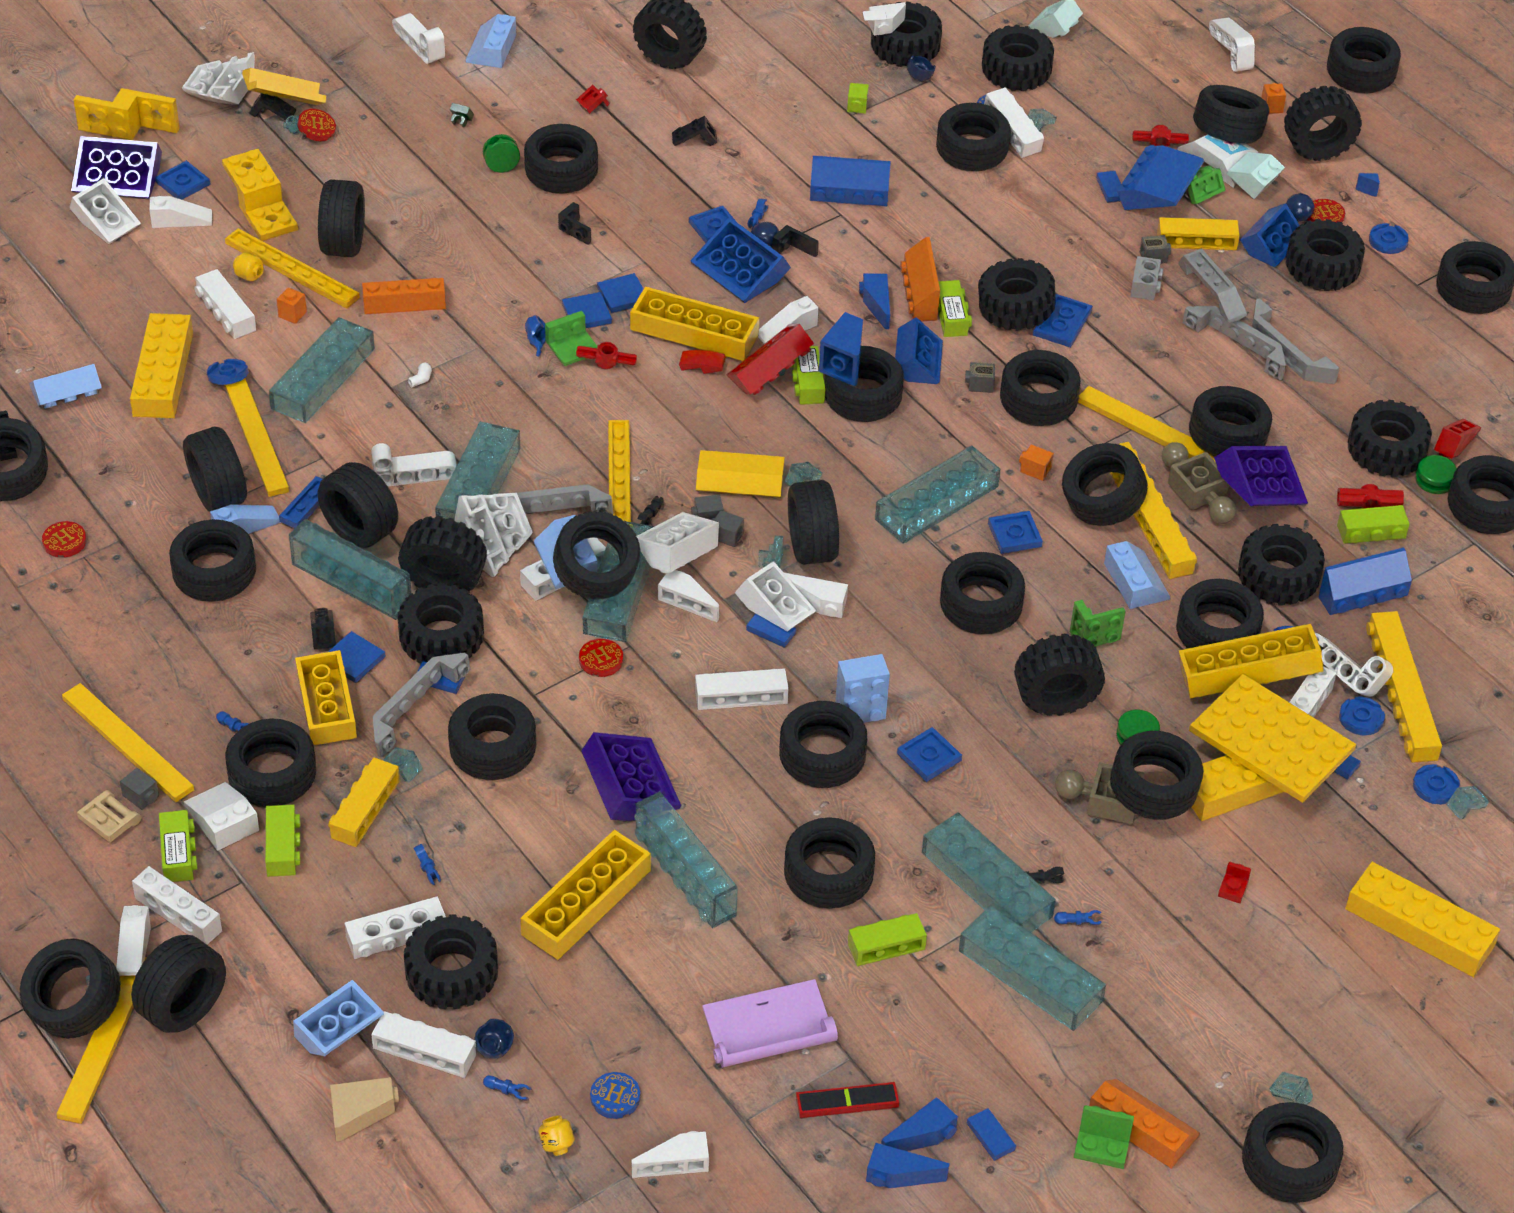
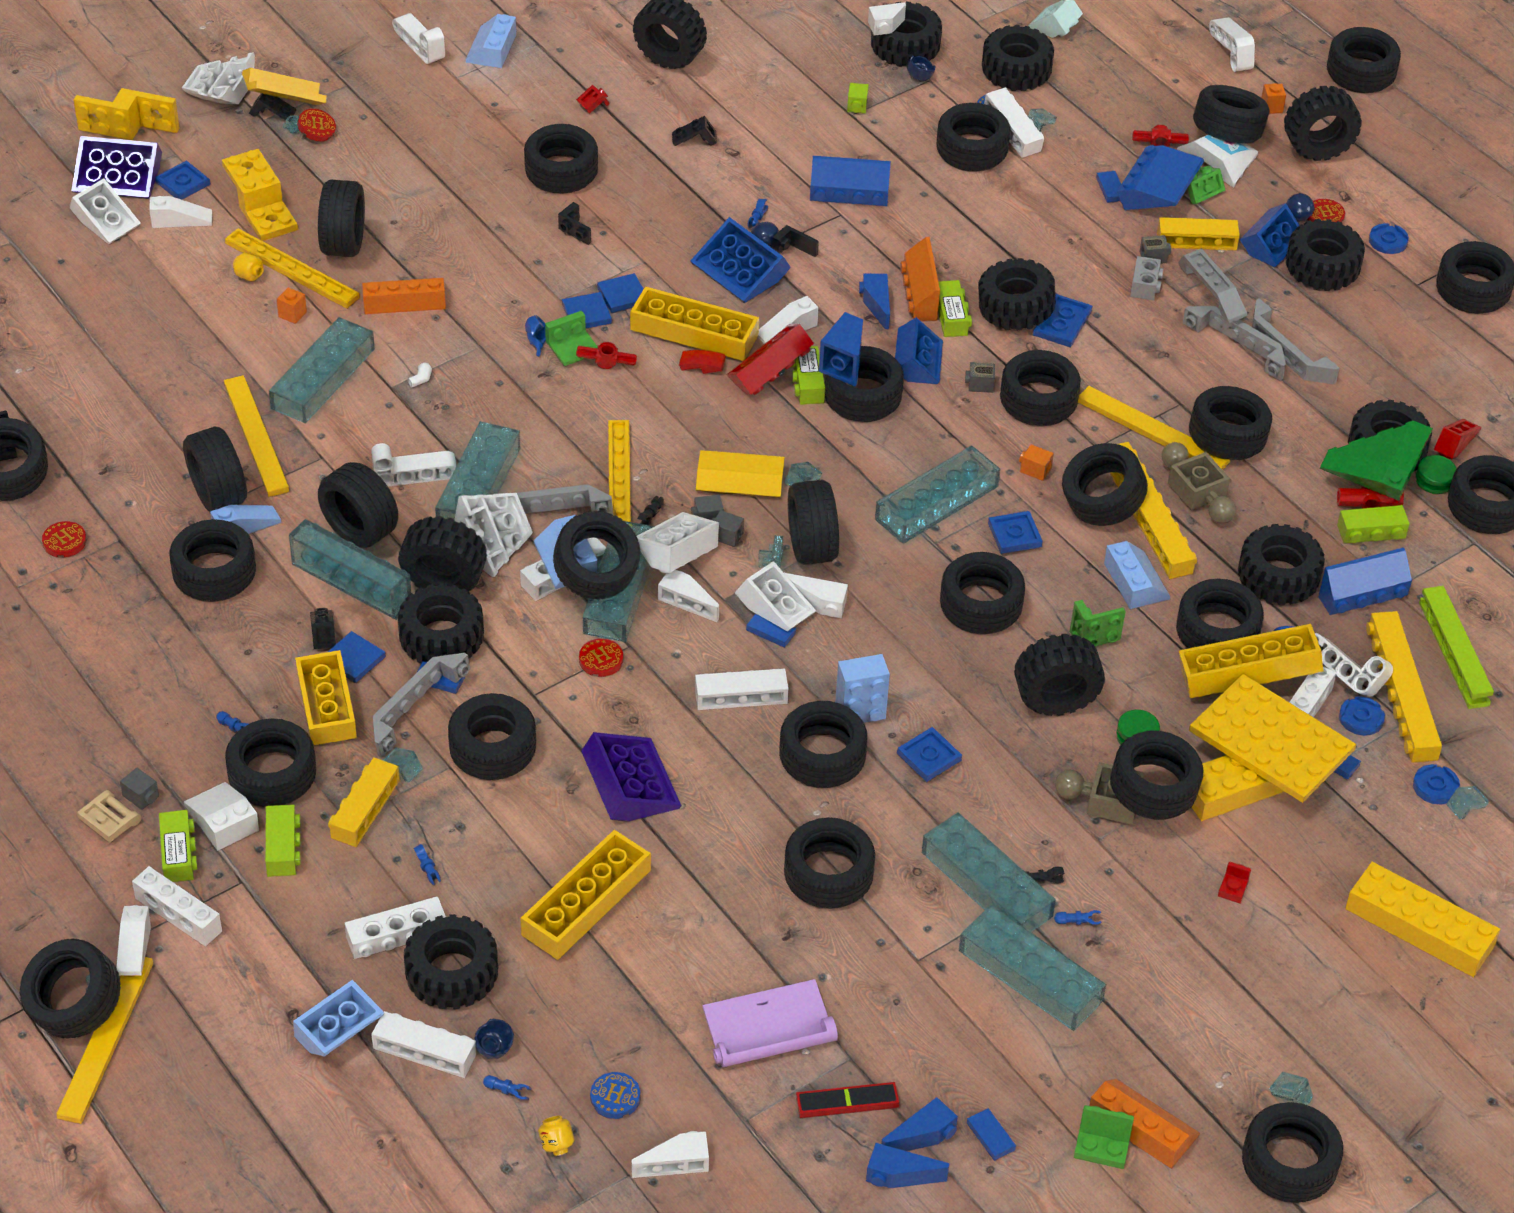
light blue slope [29,364,102,408] -> none
yellow tile [62,683,194,803] -> none
yellow brick [130,313,193,418] -> none
black tyre [131,935,226,1033] -> none
white brick [194,269,256,339] -> none
blue tile [207,359,249,385] -> none
blue plate [279,476,323,530] -> none
tan slope [330,1077,399,1142] -> none
tile [450,103,474,127] -> none
green head [482,134,520,173] -> none
clear light blue brick [634,792,738,929] -> none
blue tile [689,206,736,243] -> none
lime brick [848,913,927,966] -> none
white sticker [863,10,887,21] -> none
dark purple slope [1214,446,1308,506] -> none
light aqua slope [1226,152,1285,199] -> none
blue slope [1356,173,1380,197] -> none
none -> green slope [1320,421,1433,501]
none -> lime piece [1419,586,1494,709]

